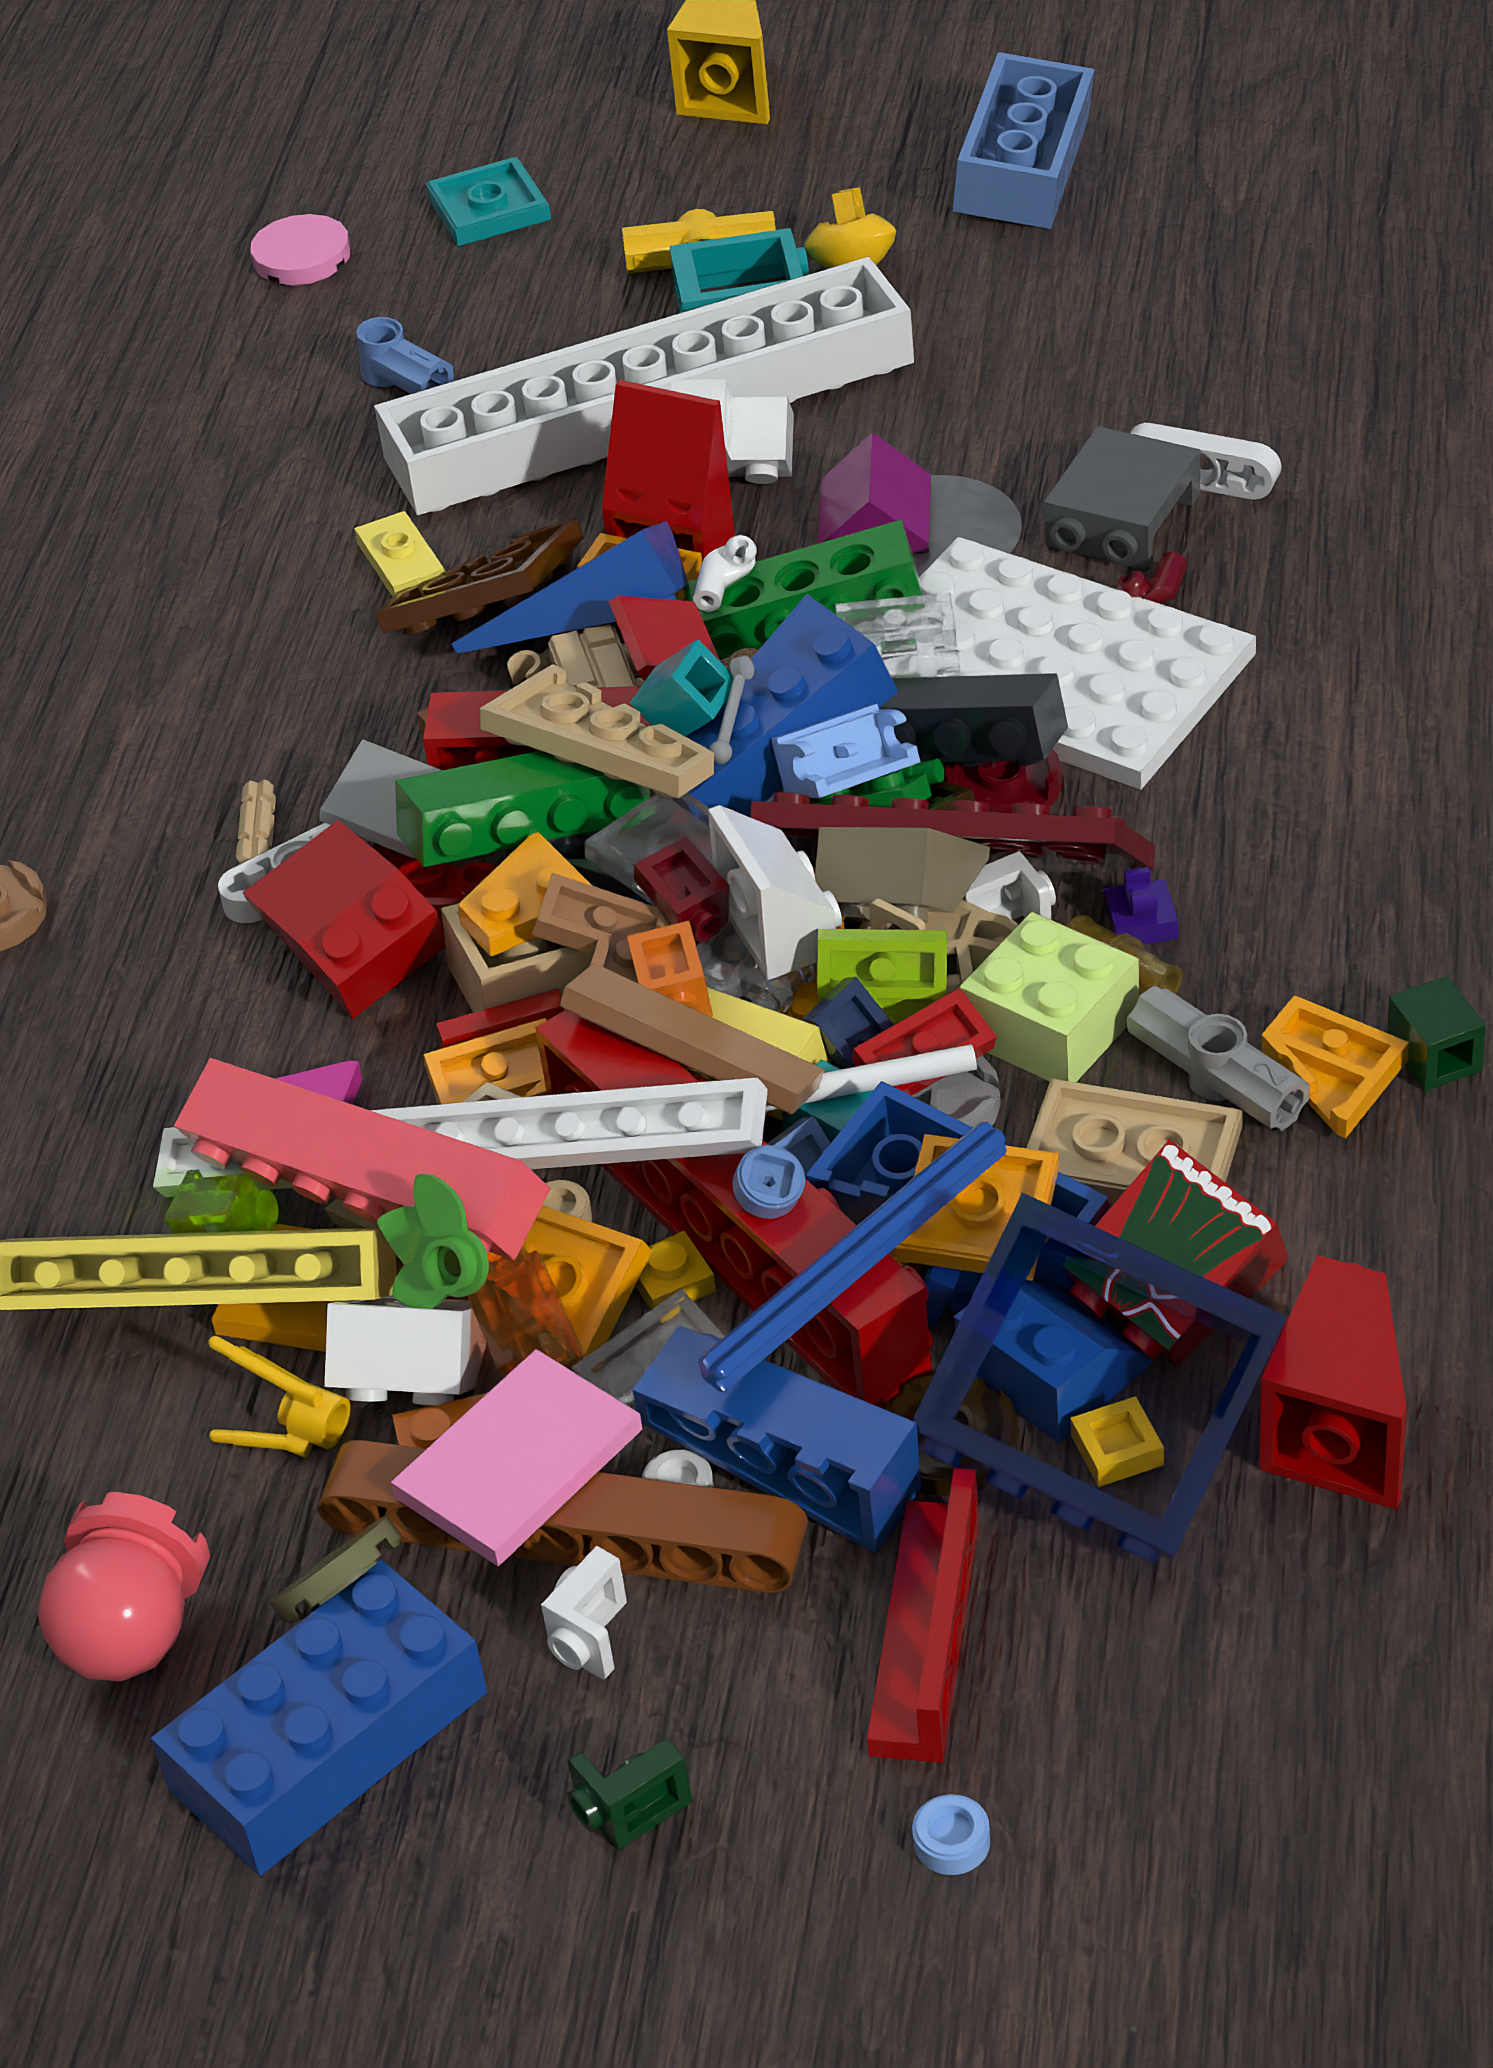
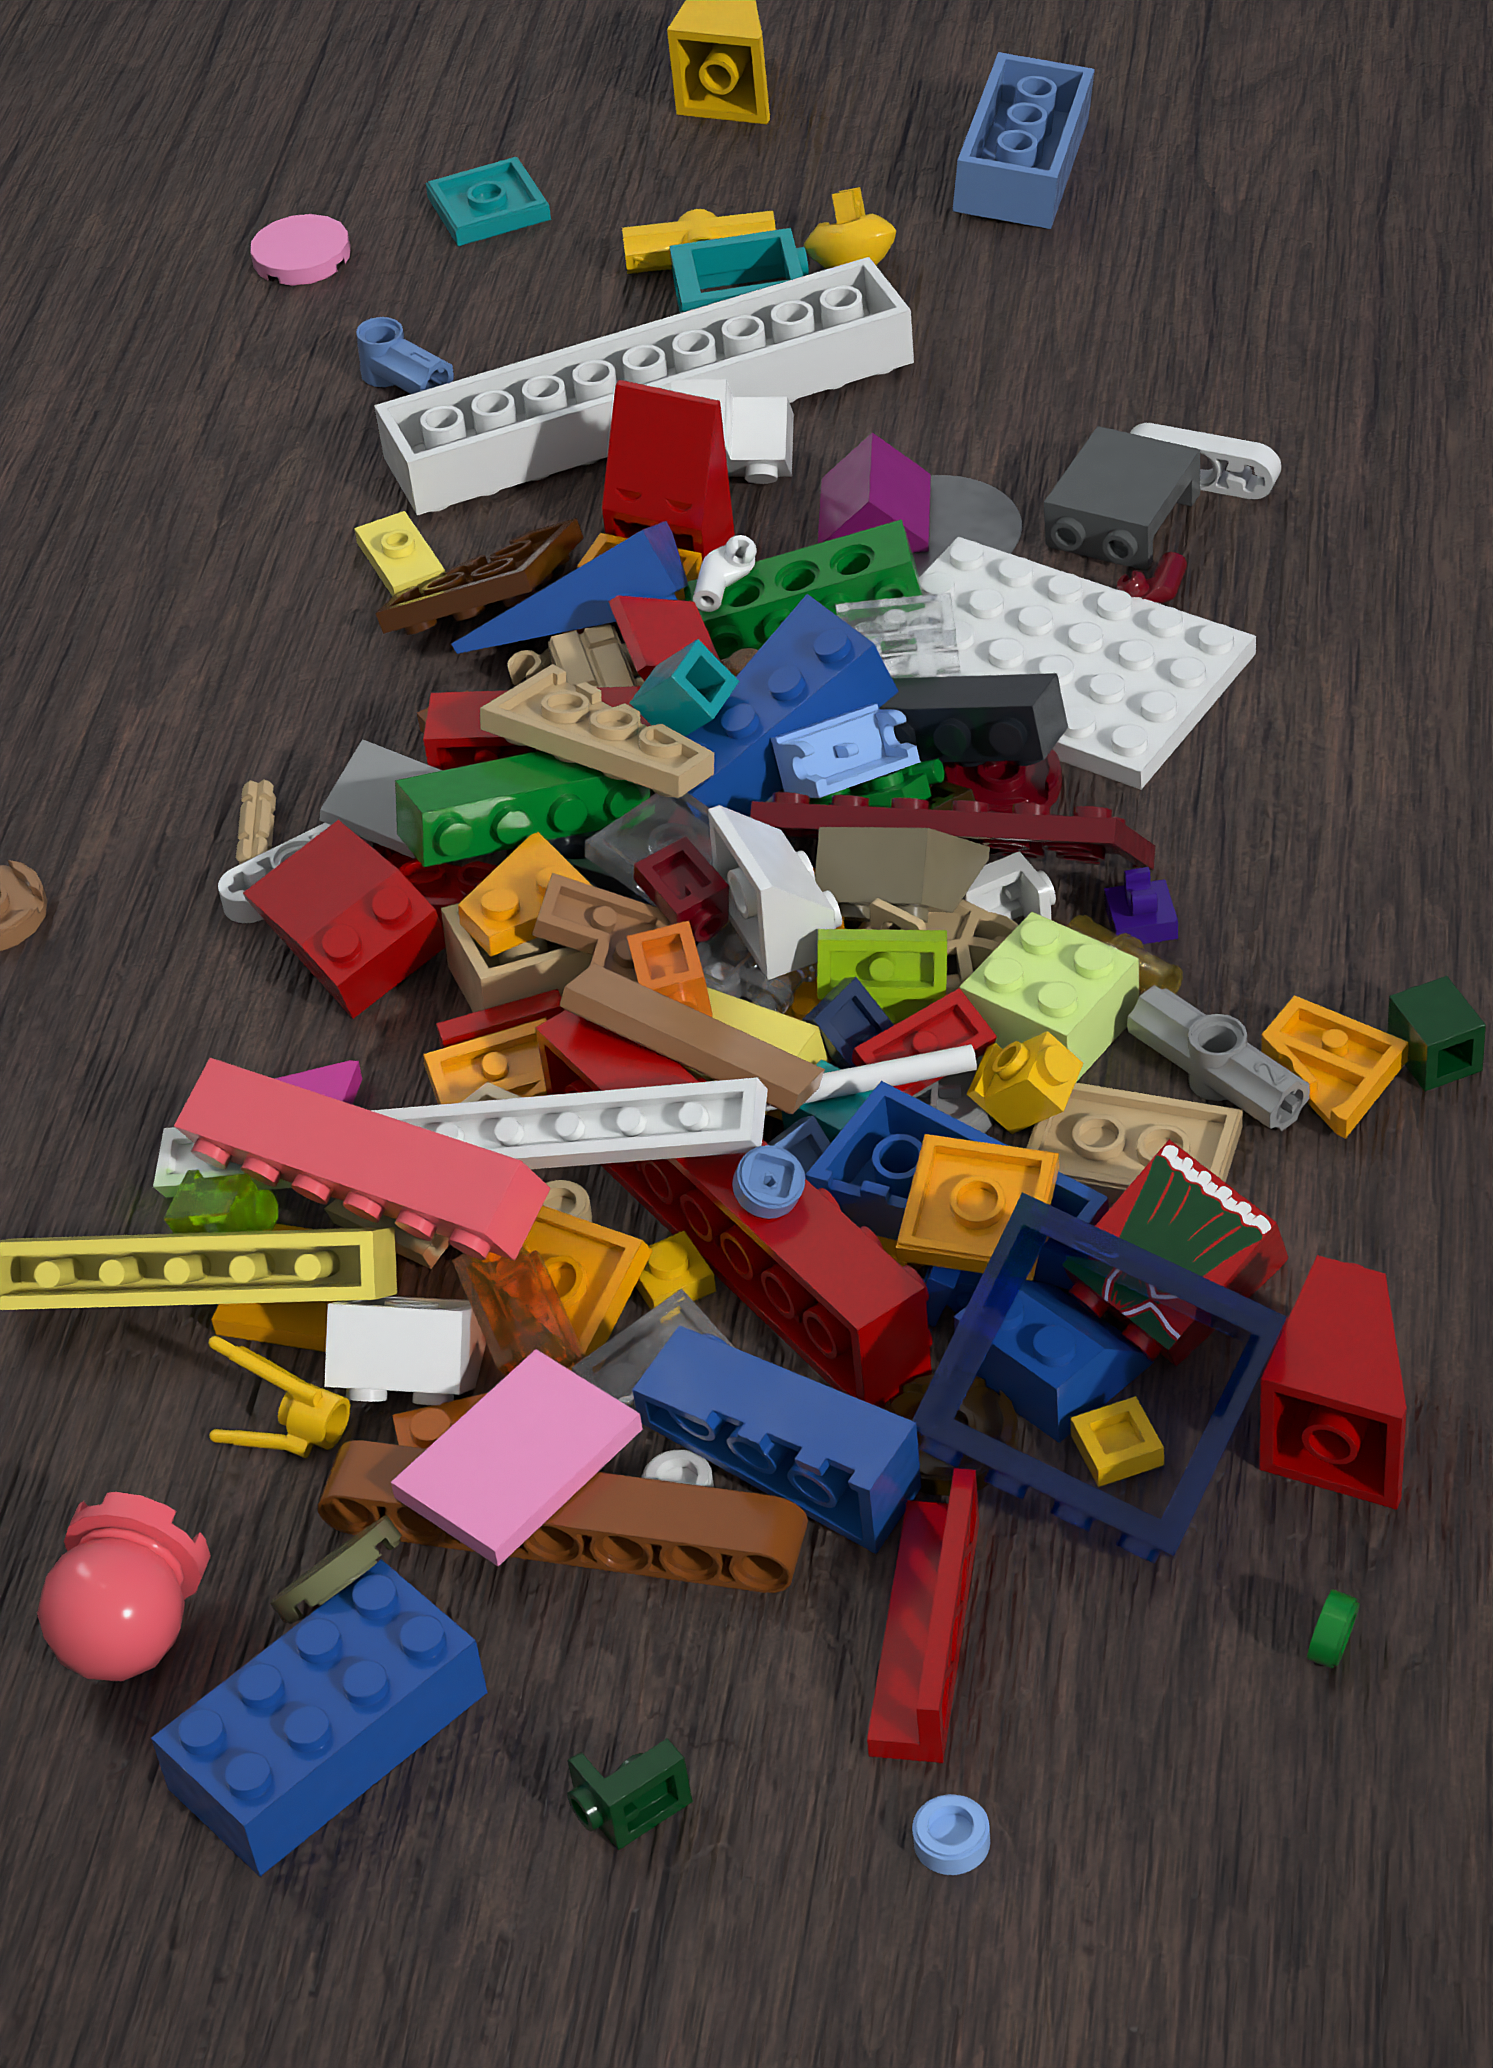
bright green plate [377,1173,489,1309] -> none
white bracket [541,1546,627,1680] -> none
blue axle [698,1122,1007,1392] -> none
light grey hinge [709,656,754,764] -> none
none -> yellow brick [966,1031,1084,1134]
none -> green tile [1307,1589,1360,1669]

